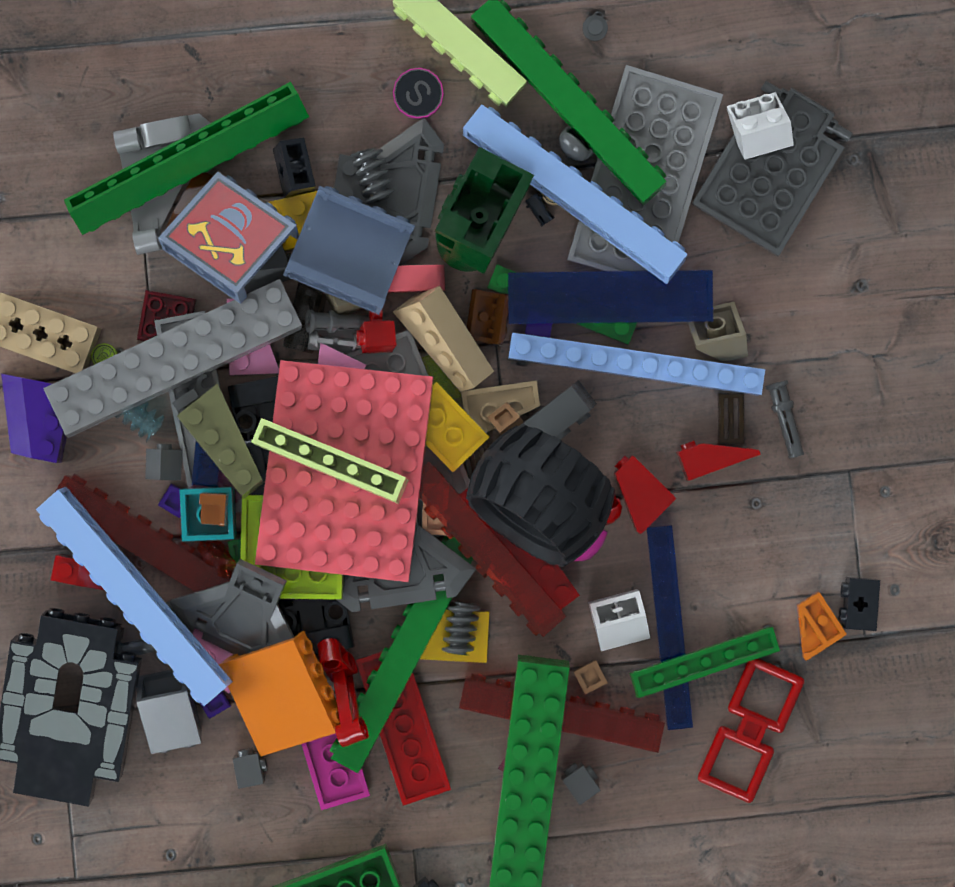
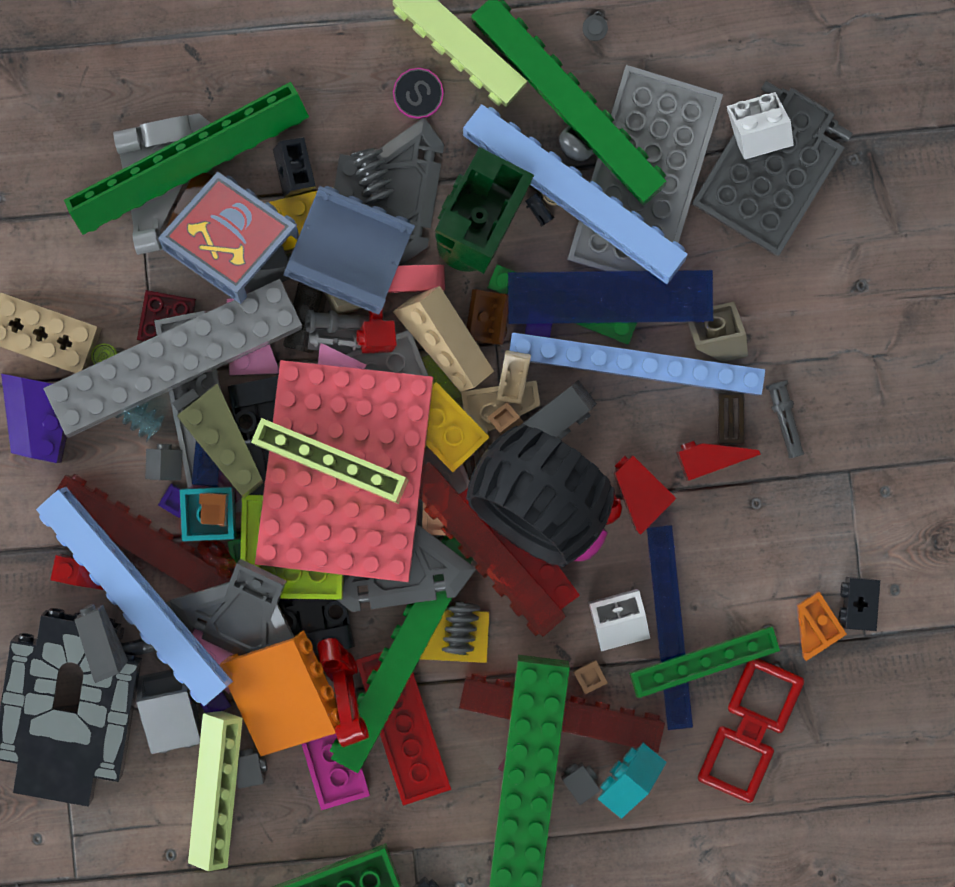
none -> dark grey slope [75,604,128,683]
none -> yellowish green brick [188,711,243,871]
none -> tan plate [496,350,531,404]
none -> teal brick [598,743,667,819]

